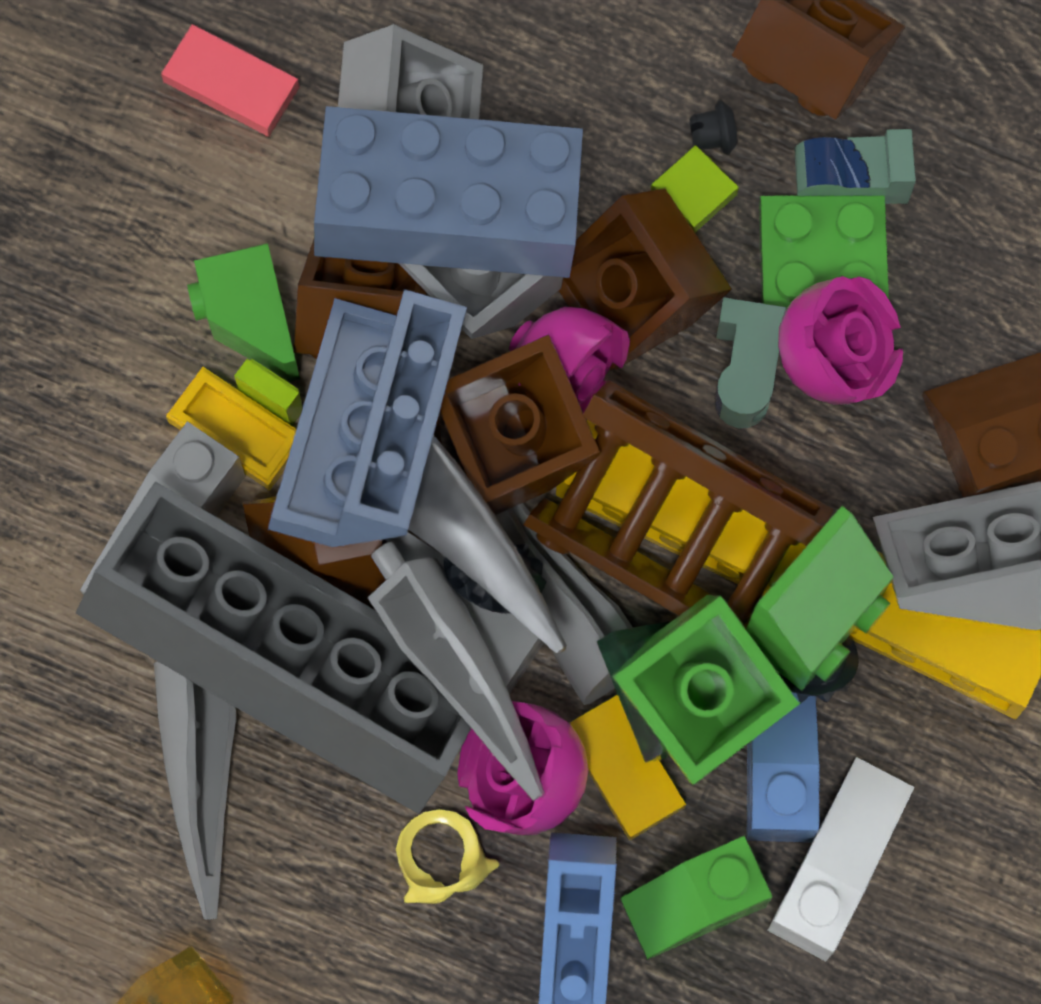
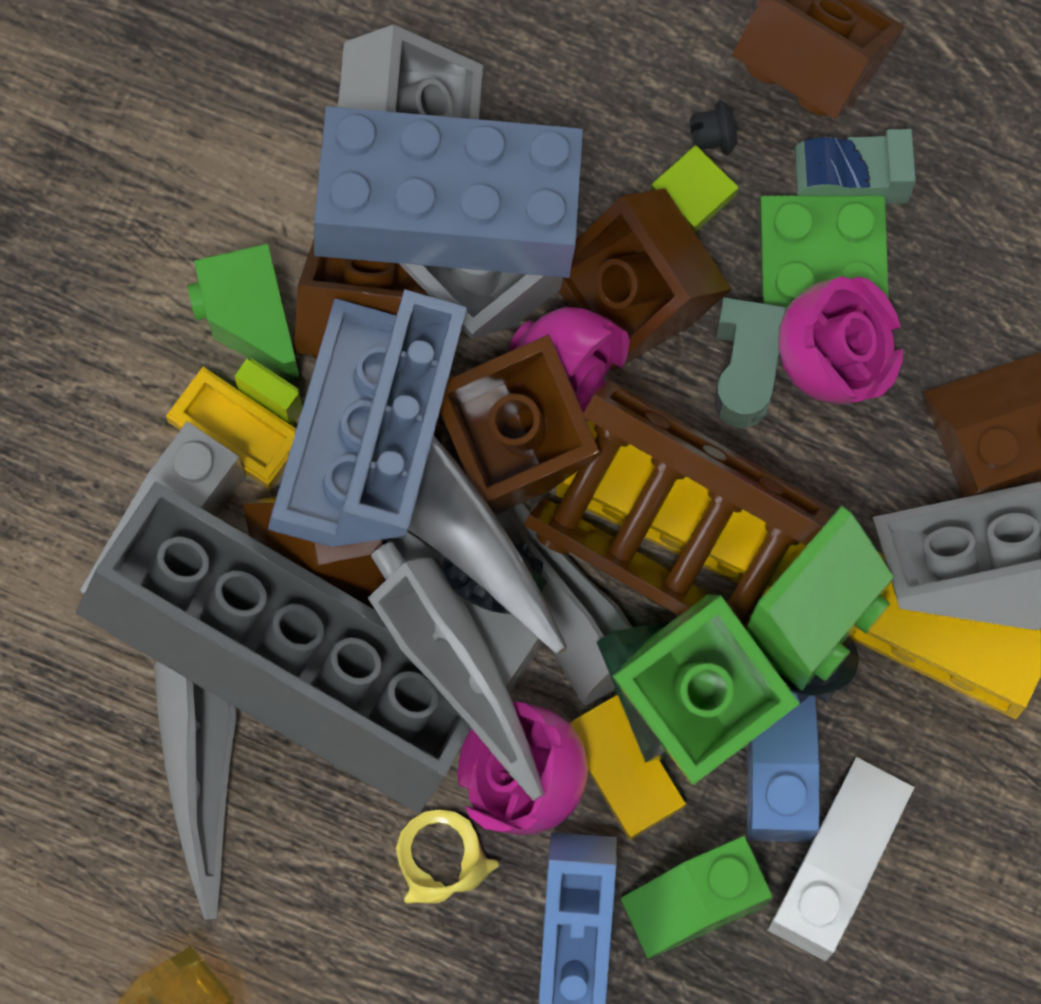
coral tile [161,24,299,137] -> none

